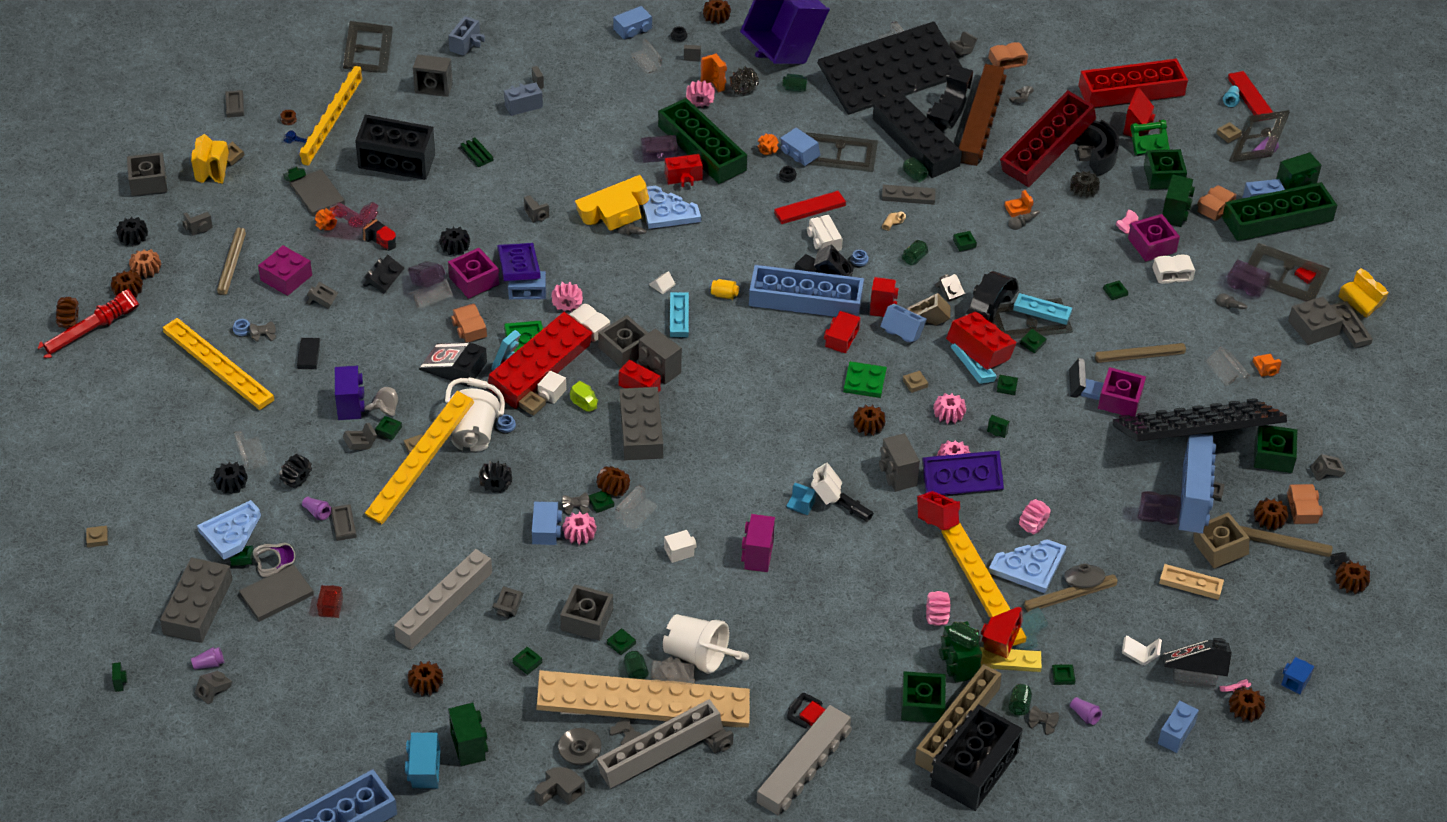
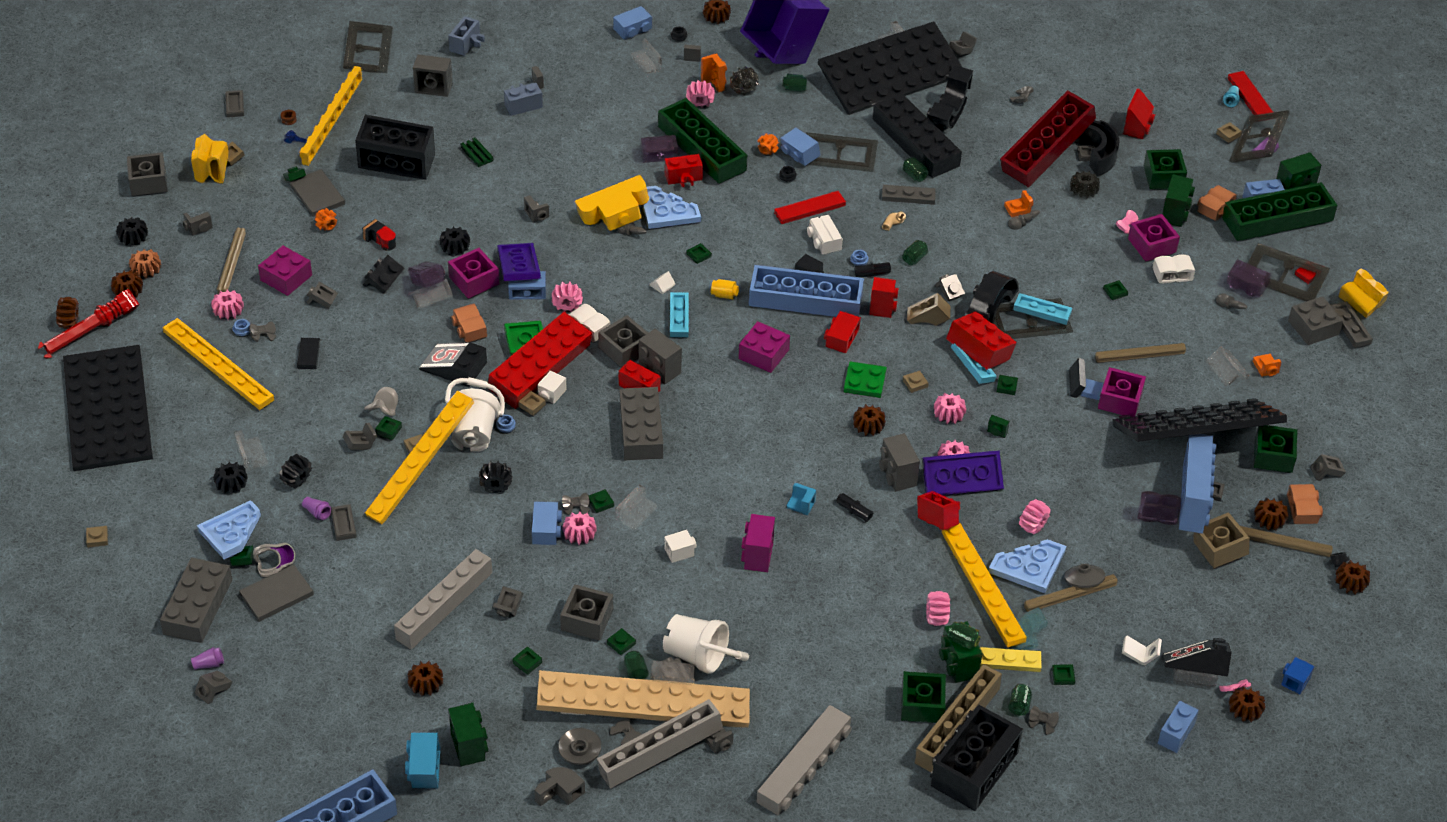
dark green plate [112,662,128,692] -> none
clear red brick [317,585,343,618] -> none
clear pink bracket [330,202,379,228] -> none
dark purple brick [335,366,365,420] -> none
medium azure plate [491,330,521,371] -> none
lime rock [570,381,598,412] -> none
reddish brown gear [596,466,631,496] -> none
black piece [787,693,823,729] -> none
red tile [799,701,826,726] -> none
white brick [811,463,842,505] -> none
black brick [814,244,854,277] -> none
medium blue brick [880,304,927,342] -> none
dark green plate [953,231,977,251] -> none
reddish brown brick [959,64,1007,166] -> none
red slope [981,607,1023,658] -> none
nougat brick [988,42,1028,69] -> none
dark green plate [1020,329,1047,353] -> none
medium lavender cone [1070,697,1102,725] -> none
red brick [1078,59,1188,107] -> none
green plate [1131,119,1170,155] -> none
tan plate [1159,564,1224,600] -> none
none -> black plate [63,345,153,472]
none -> bright pink gear [211,289,244,320]
none -> dark green tile [686,243,712,264]
none -> magenta brick [738,321,790,373]
none -> black axle [854,262,891,277]

